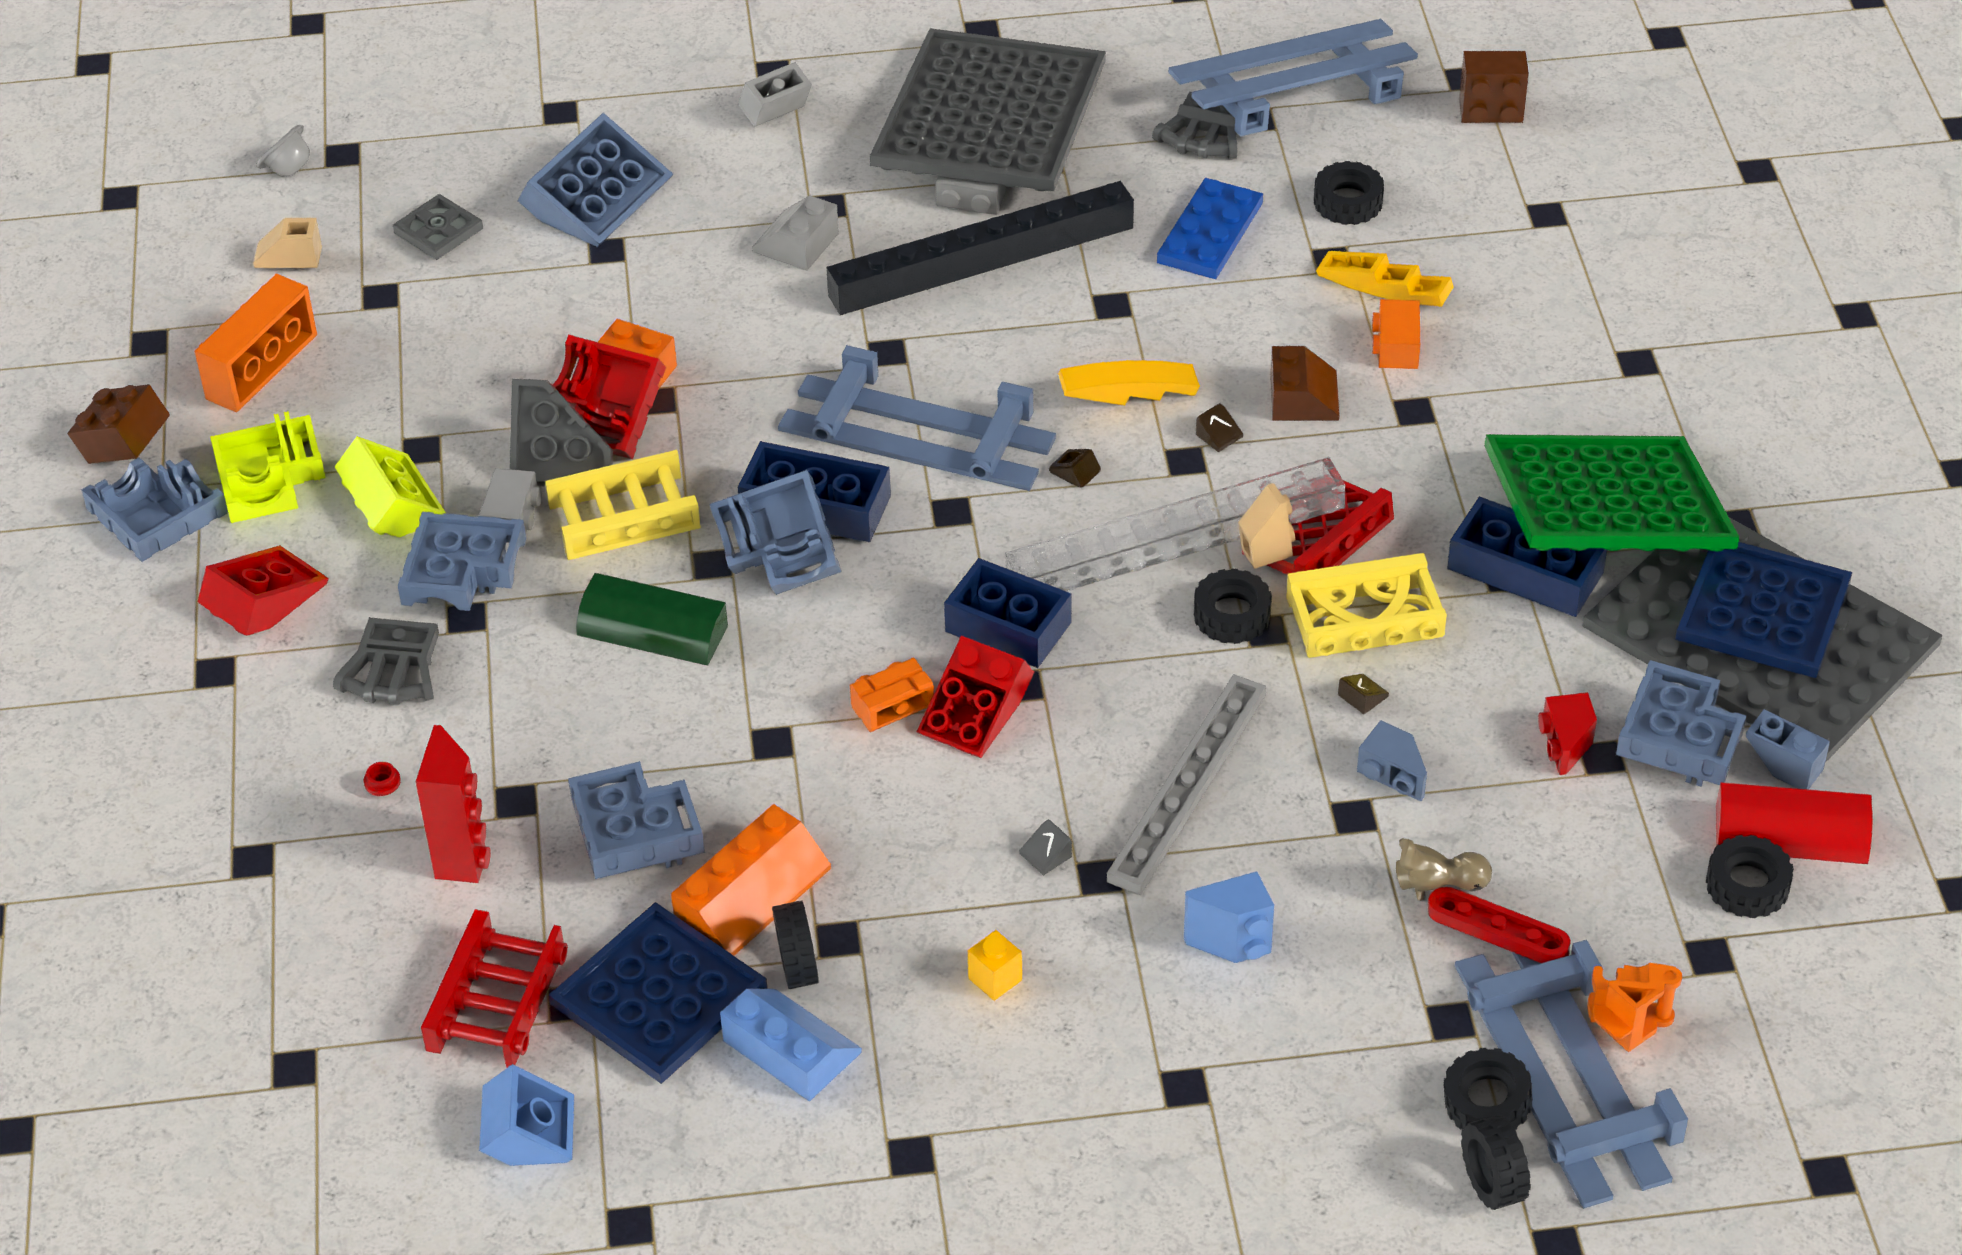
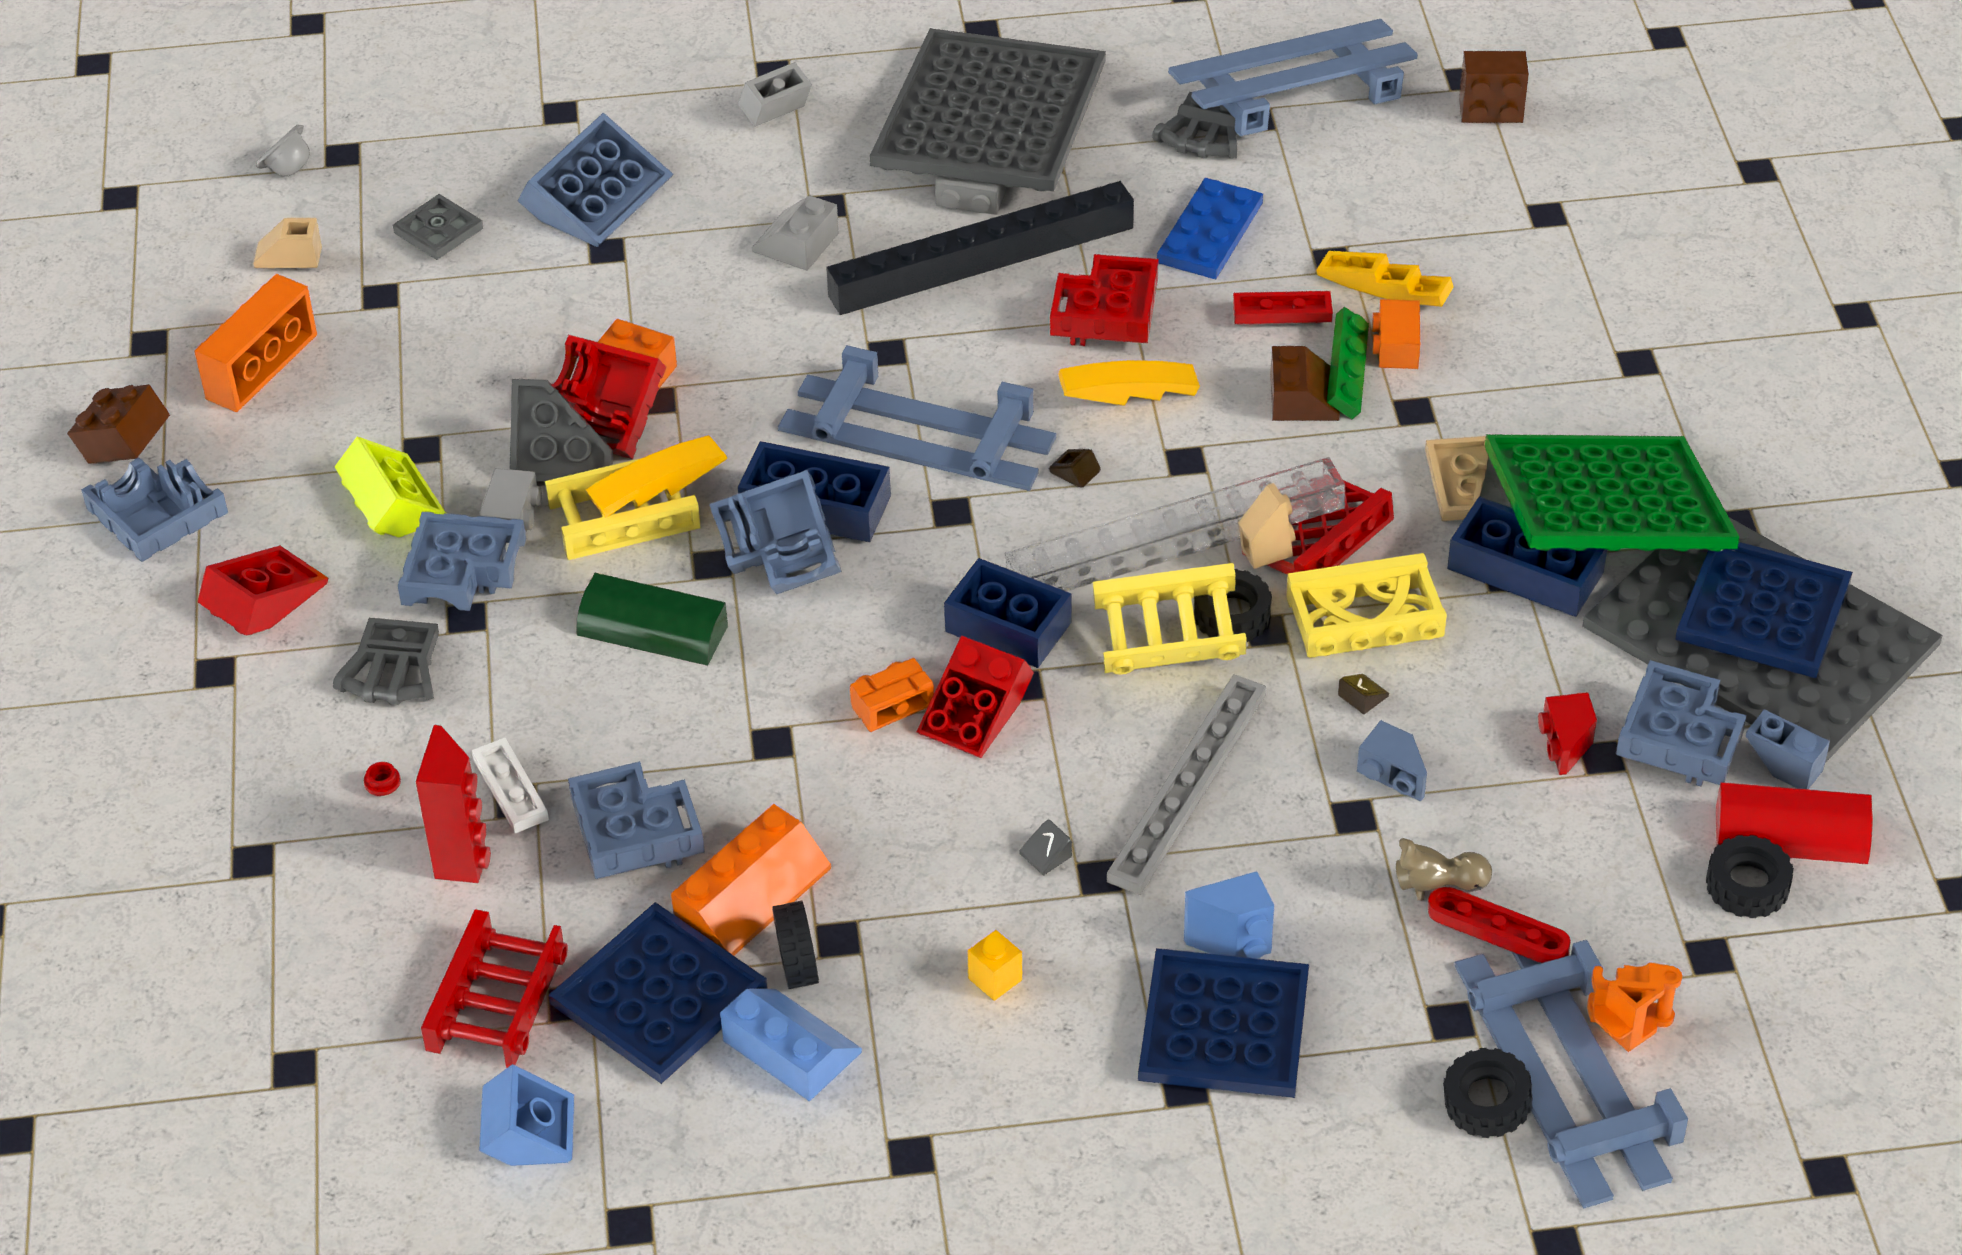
neon yellow piece [210,411,326,523] -> none
dark brown slope [1196,403,1243,452] -> none
black tyre [1314,161,1384,225] -> none
black tyre [1461,1115,1531,1210] -> none
none -> white plate [472,738,549,833]
none -> yellow slope [585,435,727,518]
none -> red piece [1050,254,1159,346]
none -> light yellow fence [1093,563,1246,675]
none -> dark blue plate [1138,948,1309,1098]
none -> red plate [1233,291,1333,324]
none -> green plate [1327,306,1369,419]
none -> tan wing [1425,436,1489,521]

